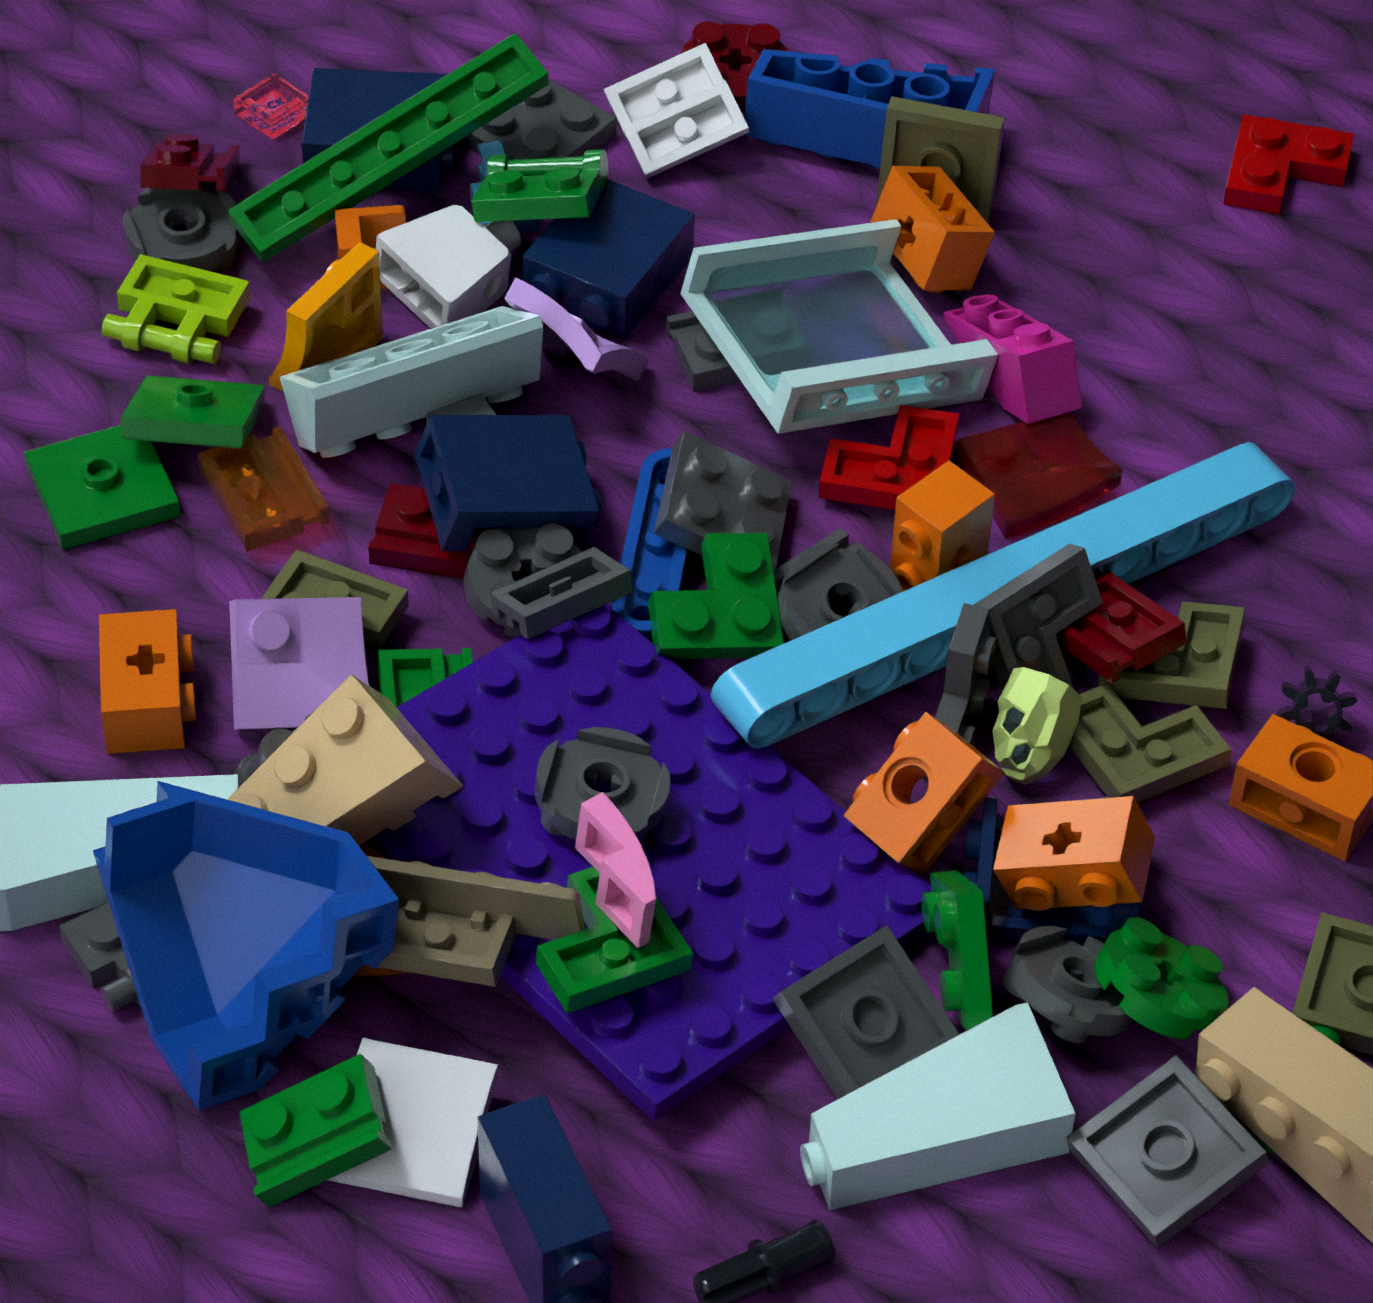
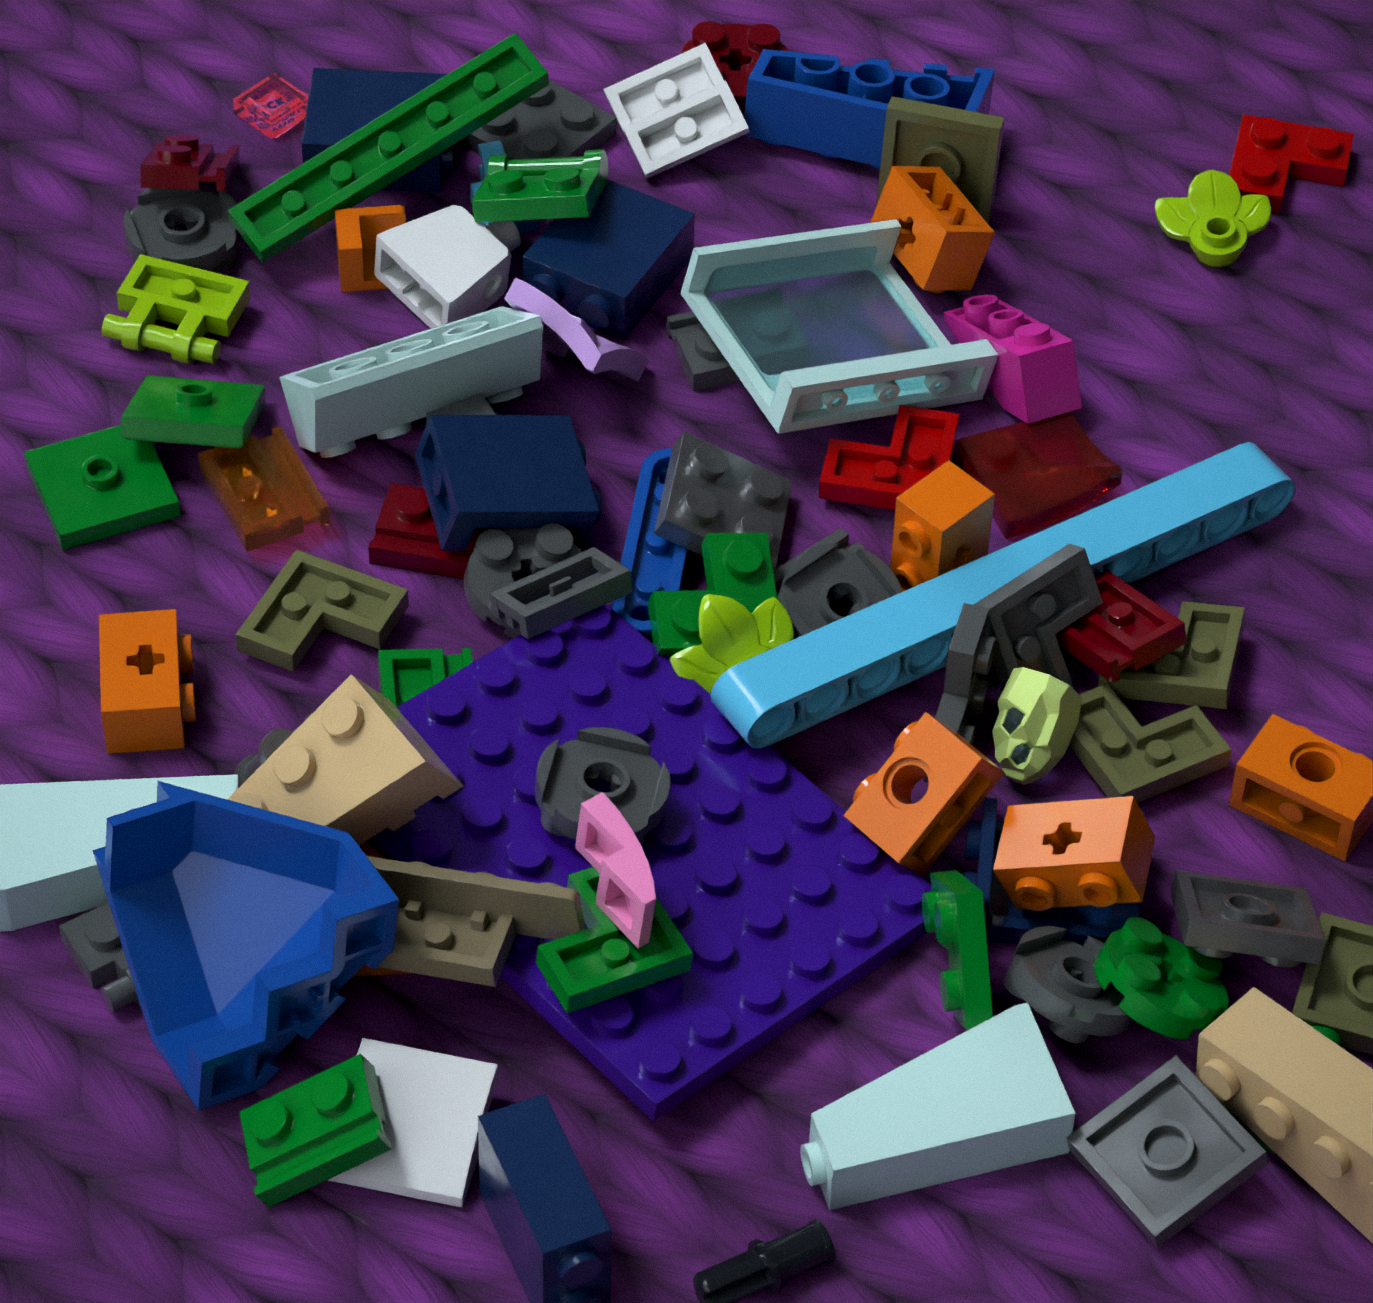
lavender plate [229,597,369,730] -> none
light orange plate [268,242,383,392] -> none
dark grey plate [772,925,959,1099] -> none
black gear [1277,665,1357,741] -> none
none -> lime plate [670,594,794,694]
none -> lime plate [1155,170,1271,267]
none -> flat silver plate [1170,870,1326,967]

